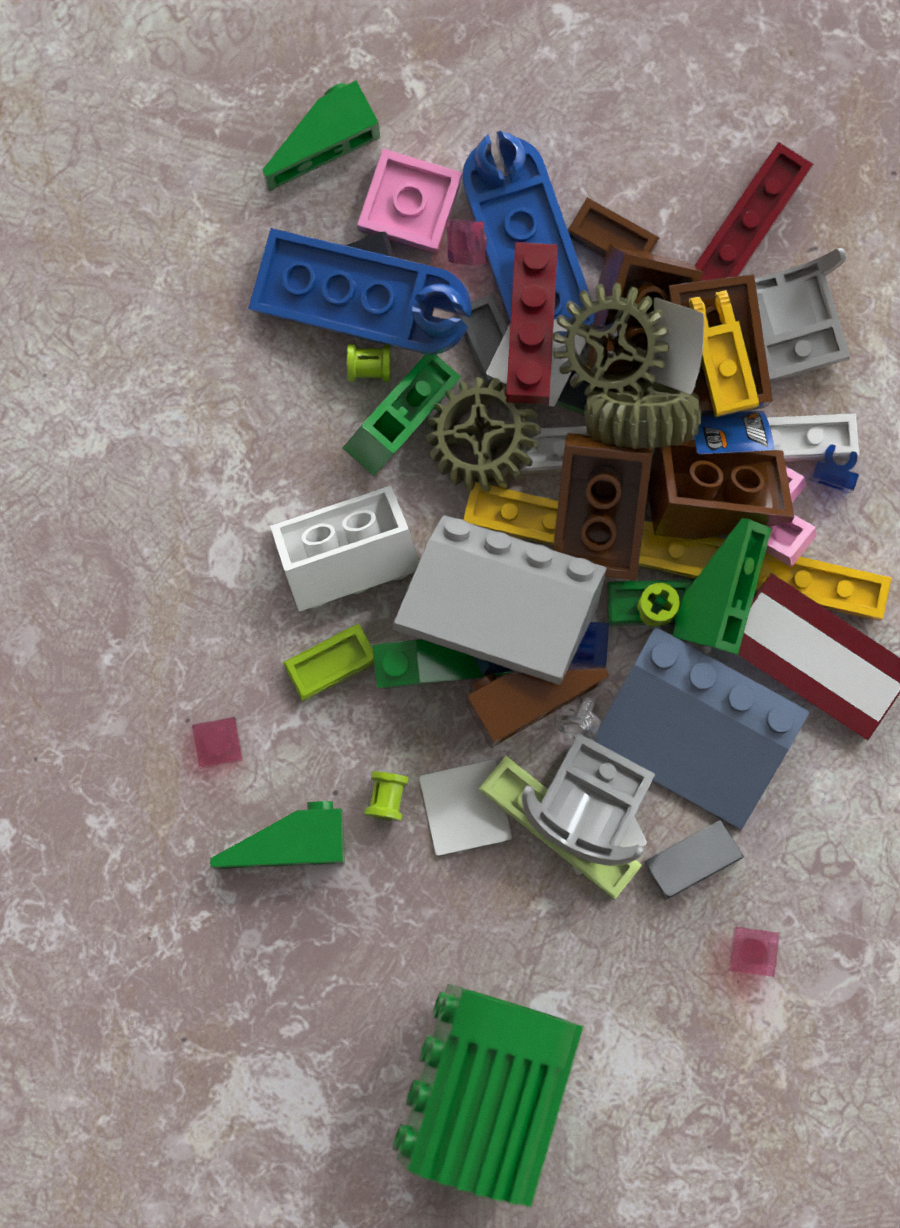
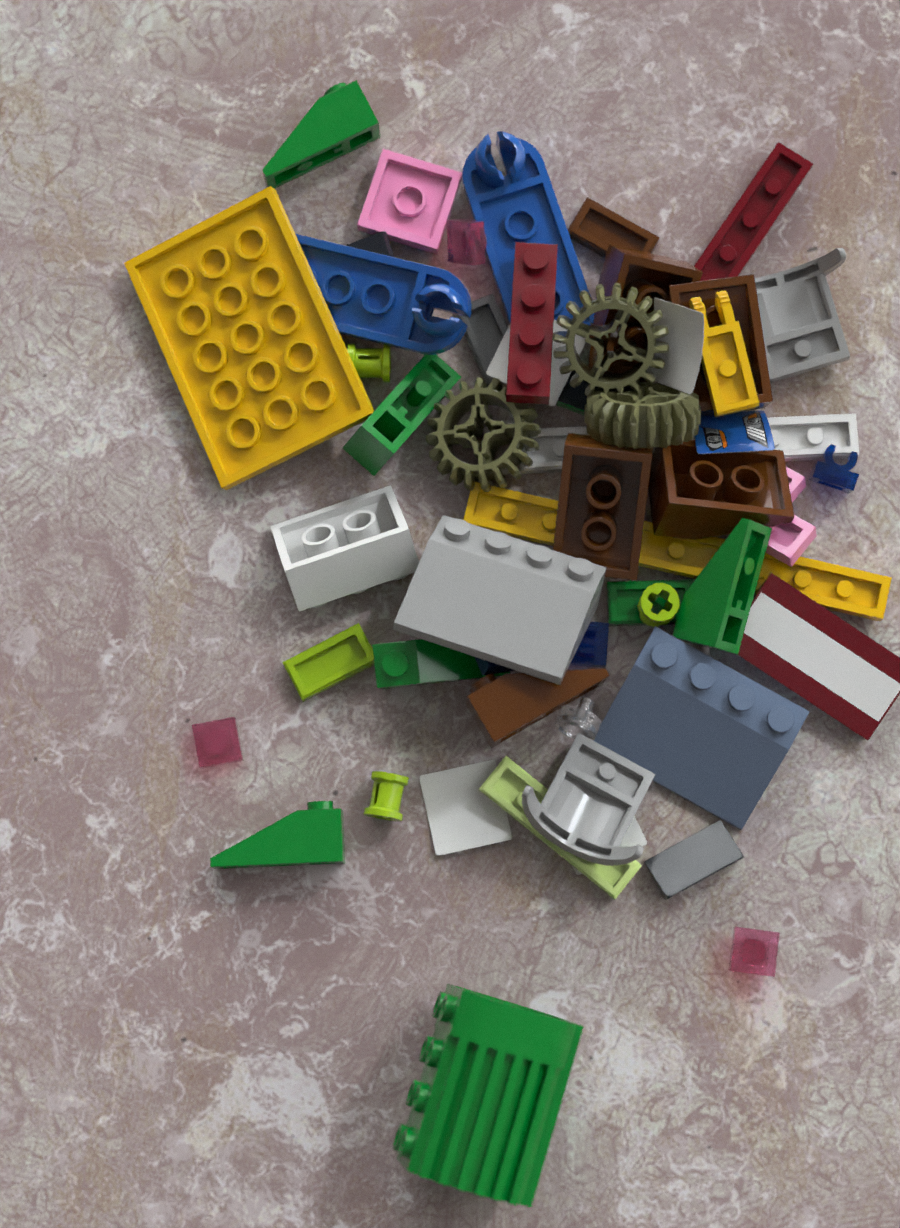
none -> yellow plate [124,186,374,490]

